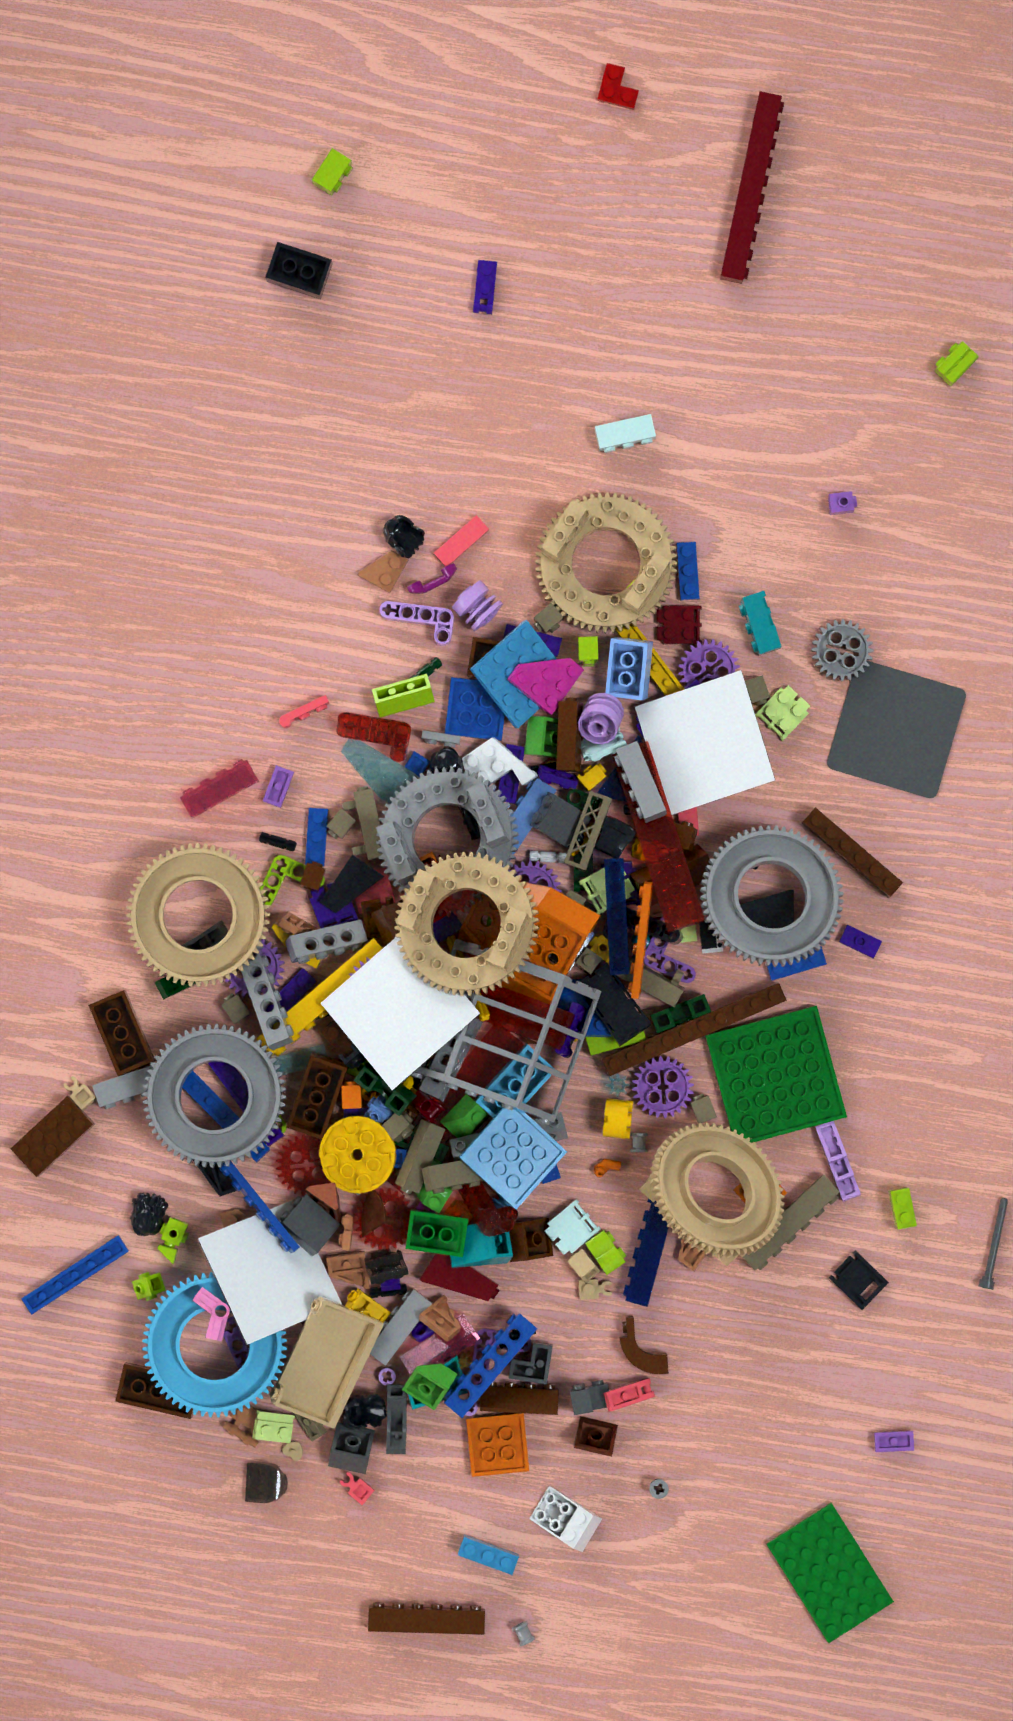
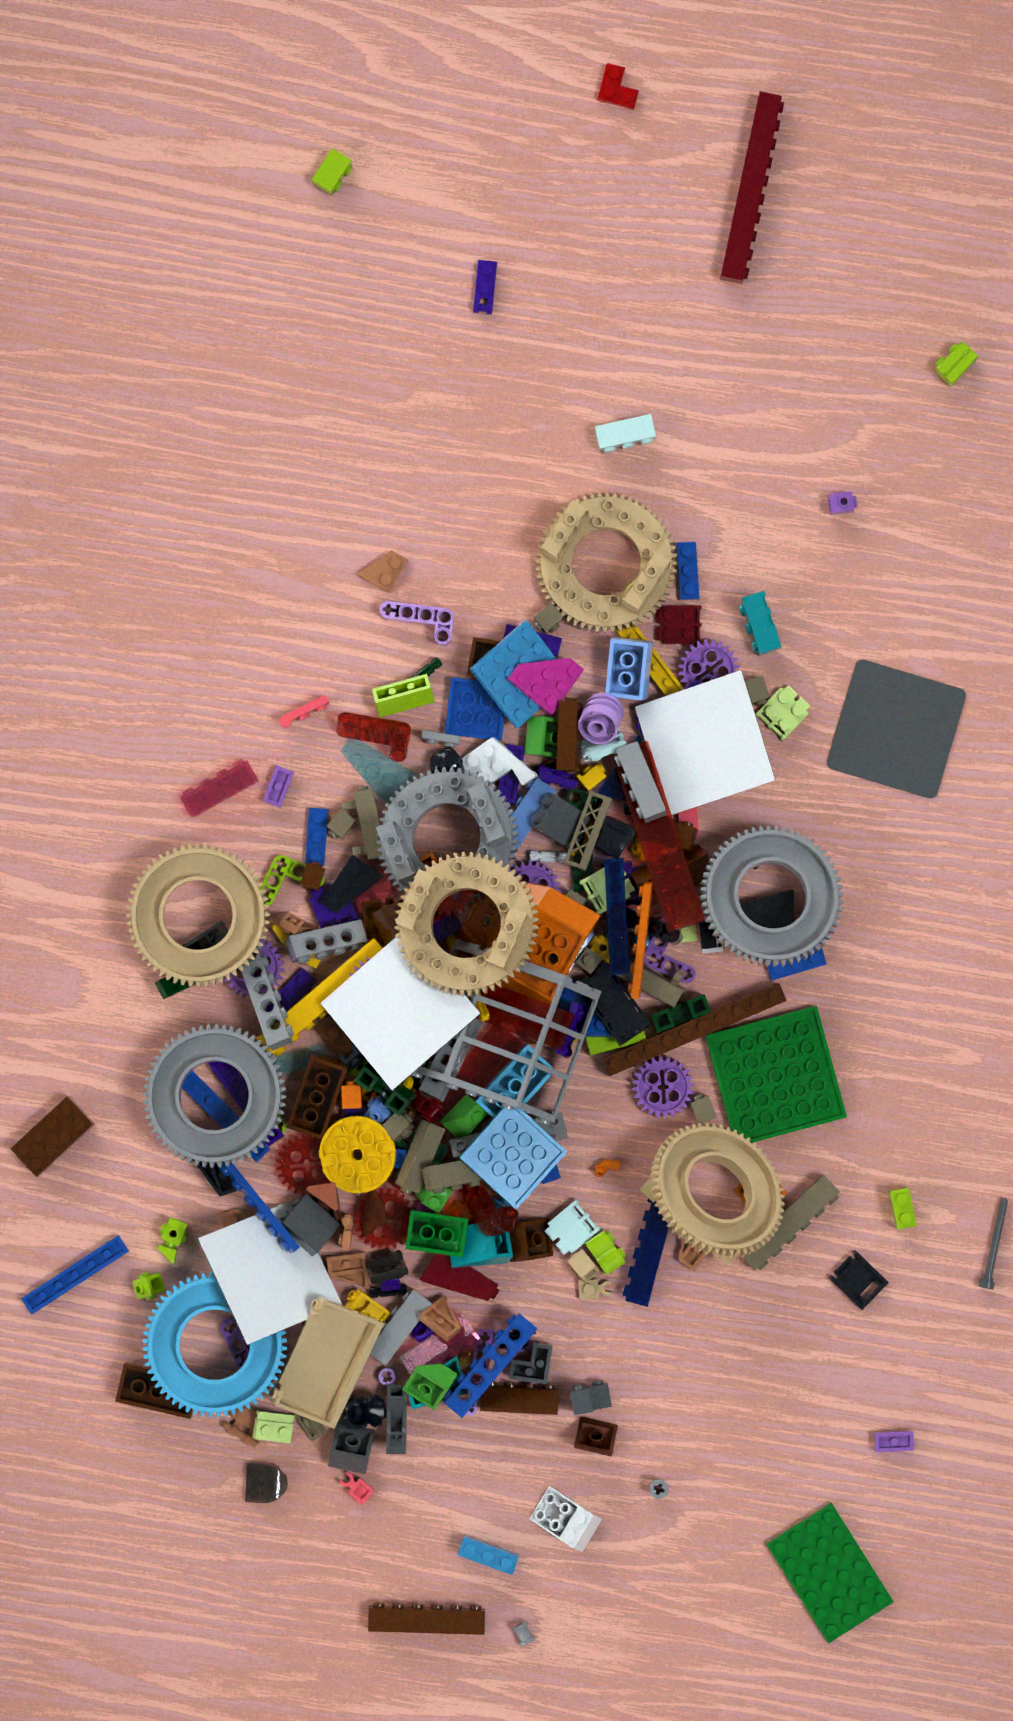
tan plate [63,1076,96,1111] -> none
reddish brown brick [88,990,155,1076] -> none
light grey brick [92,1065,154,1110] -> none
black hair [130,1193,169,1236] -> none
bright pink piece [192,1287,230,1342] -> none
dark tan brick [222,993,251,1024] -> none
black axle [259,832,297,851] -> none
black brick [265,242,333,300] -> none
tan piece [283,1441,303,1461] -> none
black hair [383,515,425,558] -> none
blue tile [404,751,430,777] -> none
magenta bar [407,563,457,594] -> none
coral tile [434,515,489,567] -> none
lavender wheel [452,580,503,631] -> none
black pin [459,807,481,840] -> none
orange plate [466,1413,529,1477] -> none
lime brick [578,636,598,667] -> none
yellow brick [603,1099,633,1139] -> none
coral plate [603,1378,655,1412] -> none
clear light blue gear [606,1073,630,1097] -> none
reddish brown arch [619,1316,669,1374] -> none
light grey bush [630,1133,648,1152] -> none
reddish brown brick [802,807,903,898] -> none
light grey gear [811,619,874,682] -> none
lavender slope [815,1121,861,1202] -> none
dark purple plate [839,925,882,959] -> none

